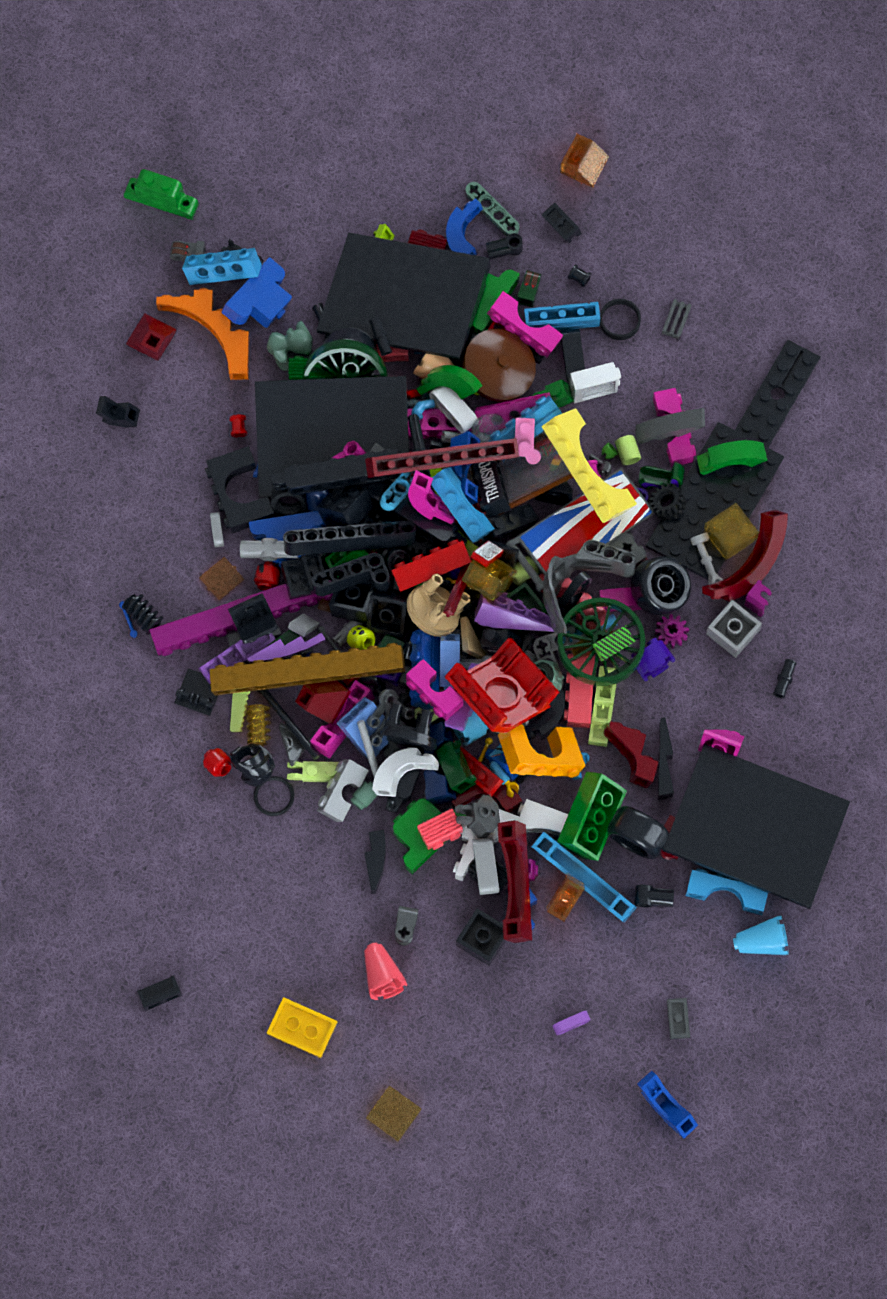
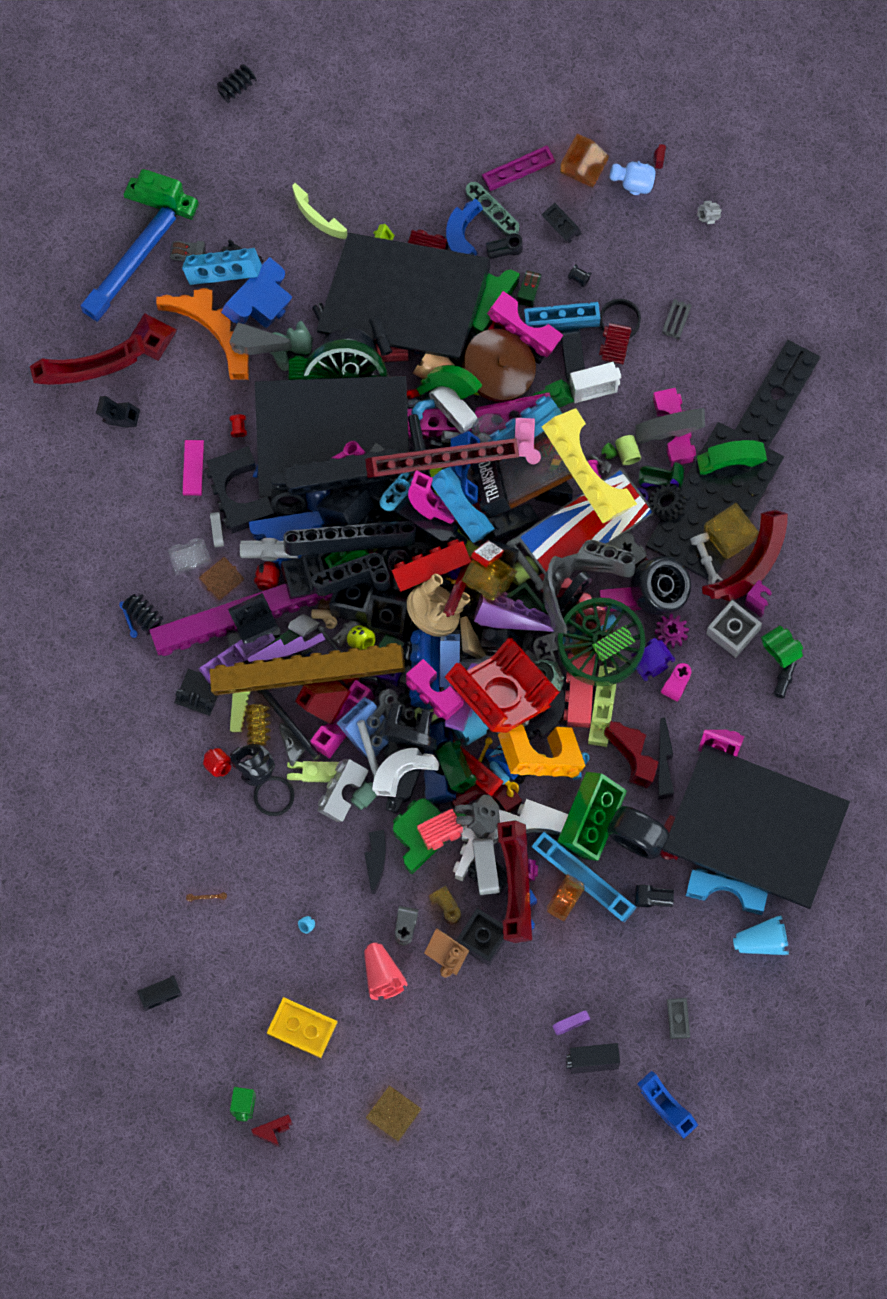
none -> dark red arch [30,334,145,385]
none -> blue brick [81,207,176,322]
none -> clear brick [168,538,212,576]
none -> dark pink tile [183,440,204,496]
none -> clear orange hinge [186,892,227,902]
none -> black piece [217,64,257,104]
none -> dark grey slope [229,322,292,355]
none -> green brick [230,1087,256,1122]
none -> dark red slope [251,1114,293,1147]
none -> yellowish green slope [292,183,347,239]
none -> medium azure hinge [298,916,315,934]
none -> tan arm [311,609,337,629]
none -> medium nougat hinge [424,929,469,978]
none -> clear yellow leg [429,886,461,924]
none -> magenta tile [482,145,555,191]
none -> black brick [566,1043,620,1074]
none -> dark red brick [599,323,632,364]
none -> light blue piece [609,161,655,195]
none -> dark red tile [653,144,666,169]
none -> dark pink piece [661,663,692,702]
none -> light grey gear [697,201,722,224]
none -> green brick [761,625,803,668]

